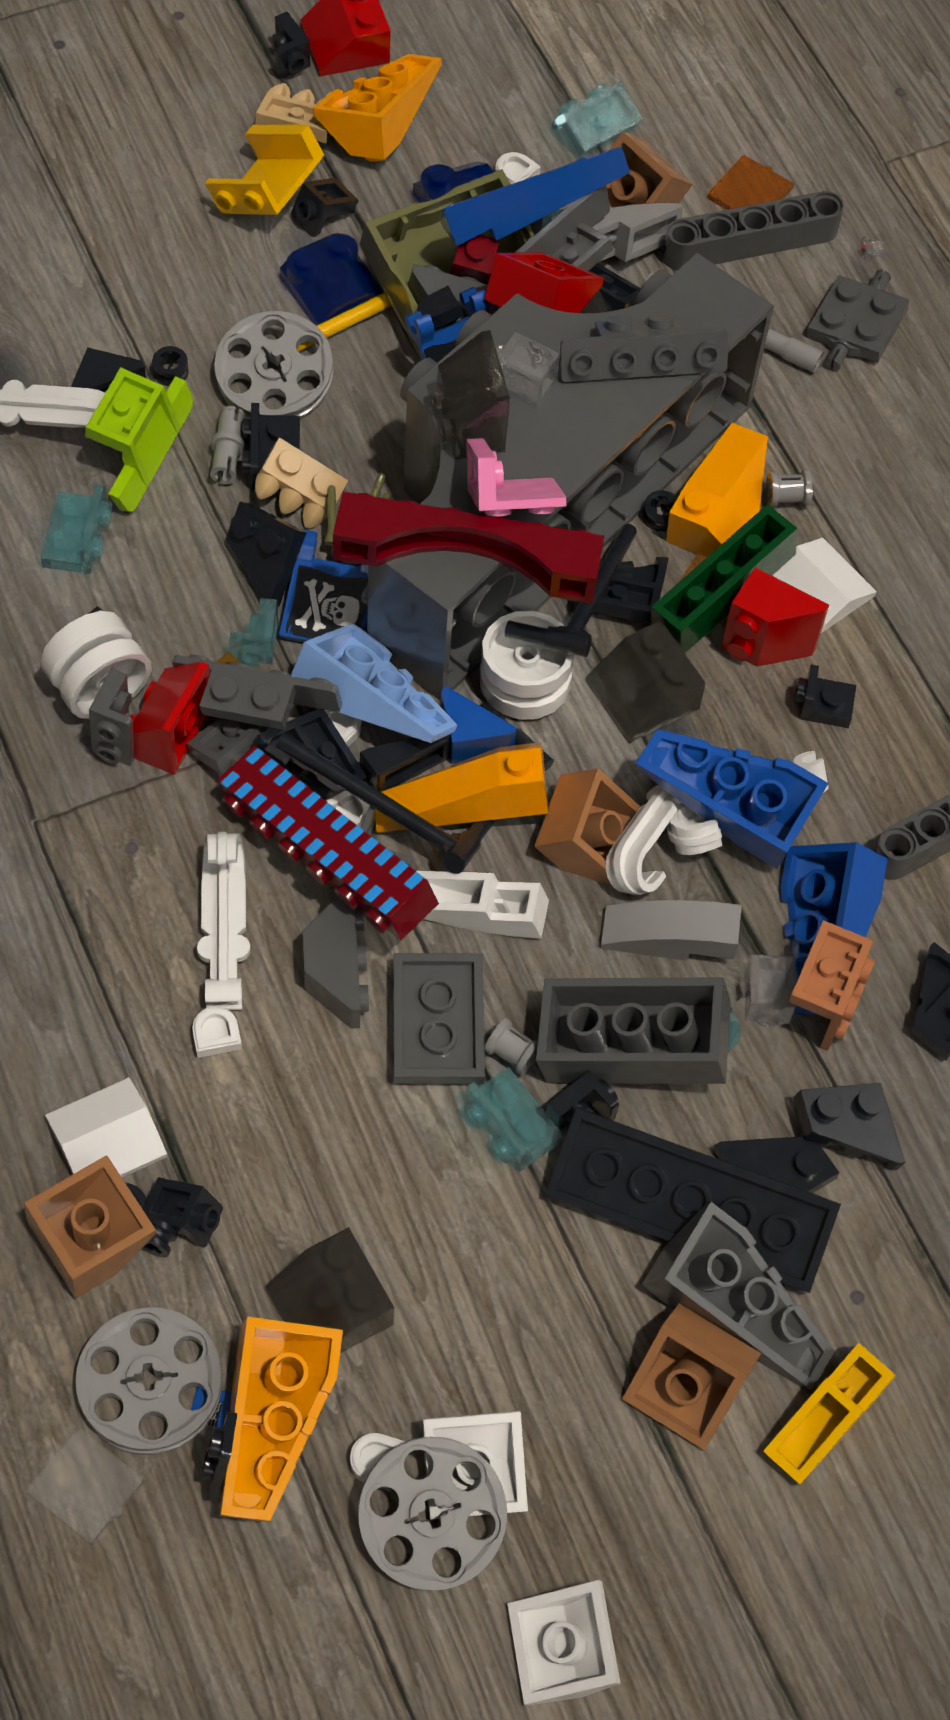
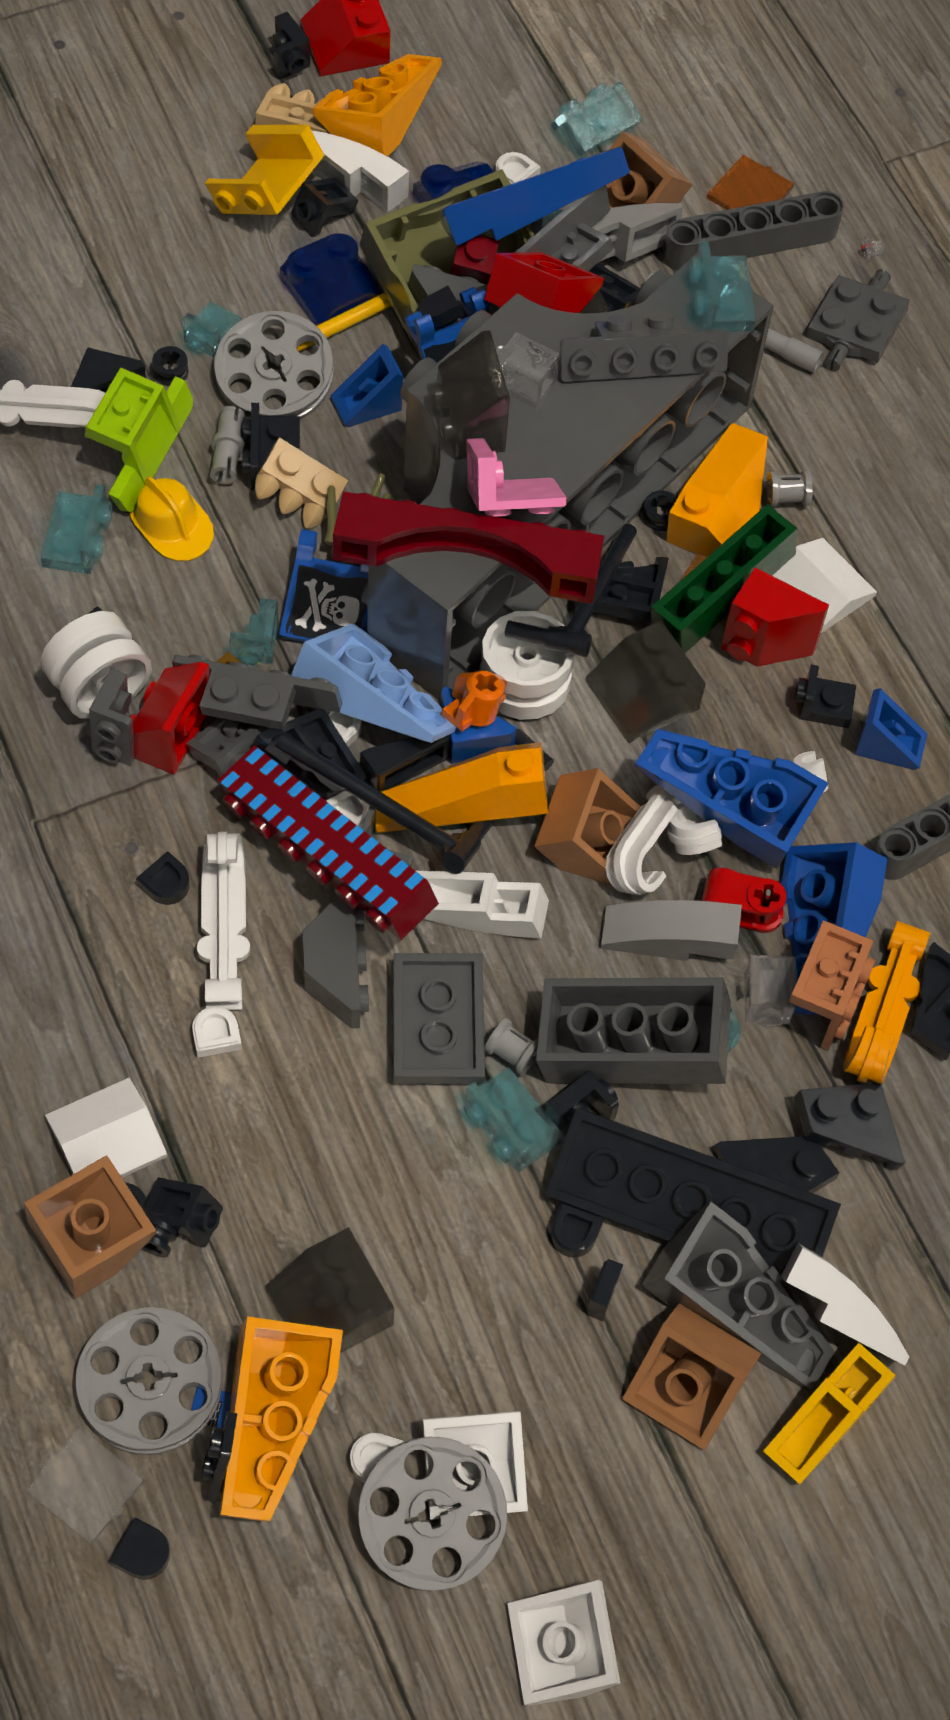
black wing [226,501,307,606] -> none
none -> black tile [110,1517,170,1580]
none -> yellow piece [130,476,214,561]
none -> black tile [136,851,190,905]
none -> clear light blue bracket [182,301,243,358]
none -> white slope [312,130,409,213]
none -> blue slope [330,344,403,427]
none -> orange piece [441,671,507,731]
none -> black tile [550,1201,605,1257]
none -> black tile [587,1259,623,1321]
none -> clear light blue bracket [690,242,756,332]
none -> red piece [701,868,786,933]
none -> white slope [781,1243,909,1365]
none -> light orange piece [843,921,930,1085]
none -> blue slope [855,688,927,770]

